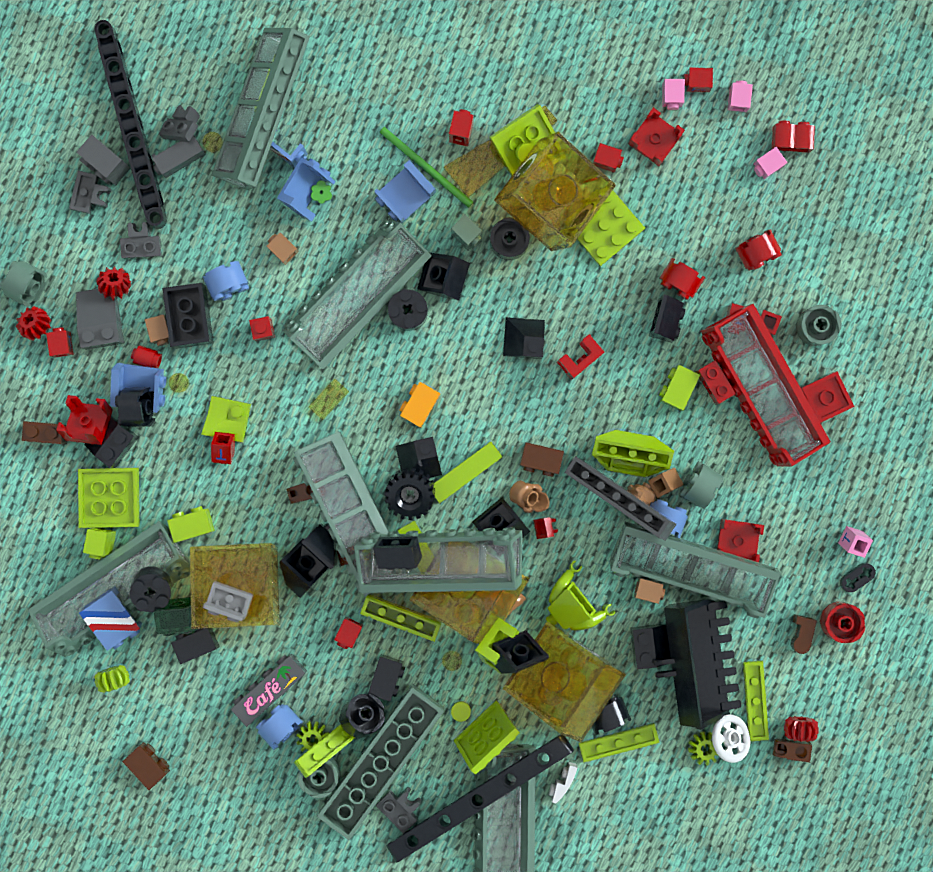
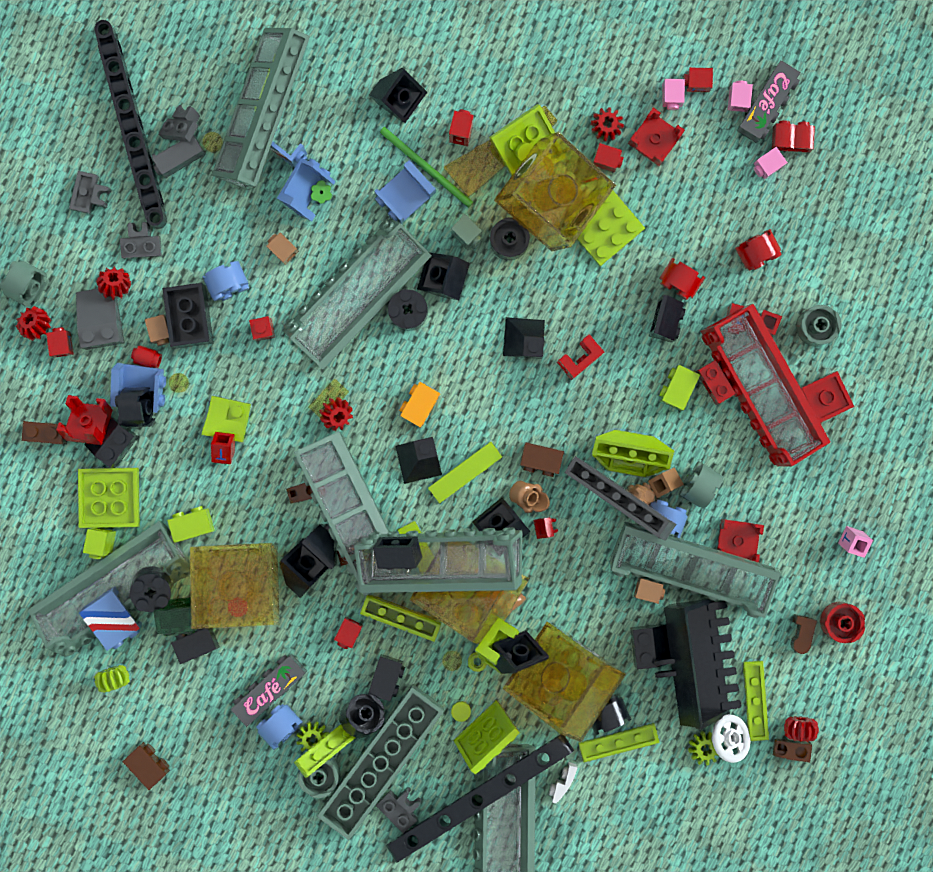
dark grey brick [76,134,131,186] -> none
light grey bracket [203,581,253,622] -> none
black bush [384,467,436,520] -> none
lime torso [546,561,615,631] -> none
black beam [840,563,876,592] -> none
none -> red gear [319,397,353,431]
none -> black slope [369,68,427,123]
none -> lime plate [468,652,487,672]
none -> red gear [590,107,624,142]
none -> dark grey brick [737,60,801,143]

